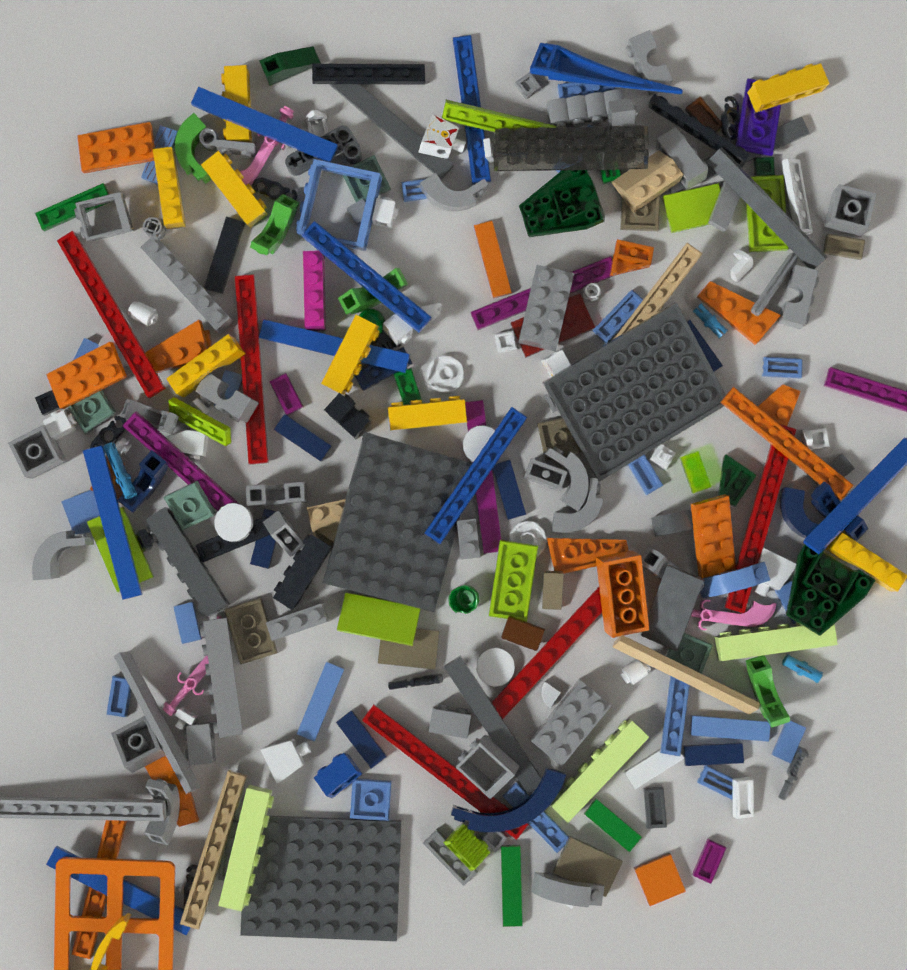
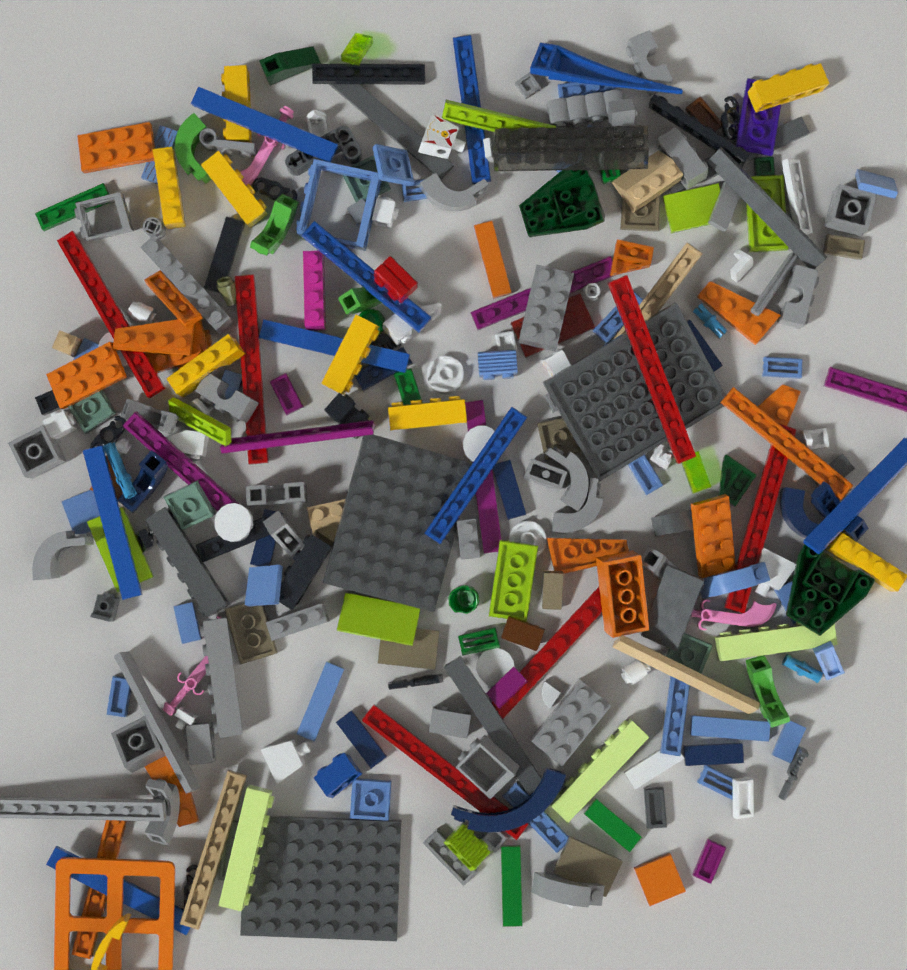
dark blue tile [274,414,332,462] -> none
none -> tan brick [52,330,82,358]
none -> dark grey brick [91,592,120,622]
none -> orange wing [113,319,195,356]
none -> orange tile [144,270,203,328]
none -> olive cone [216,276,237,306]
none -> magenta tile [220,420,375,454]
none -> medium blue tile [245,565,283,607]
none -> clear neon green plate [341,33,373,65]
none -> medium blue tile [372,144,415,186]
none -> red brick [374,256,418,303]
none -> green tile [458,627,500,656]
none -> medium blue brick [478,350,518,380]
none -> magenta tile [486,667,528,708]
none -> red plate [608,275,696,464]
none -> medium blue tile [813,641,845,680]
none -> medium blue tile [855,169,898,198]

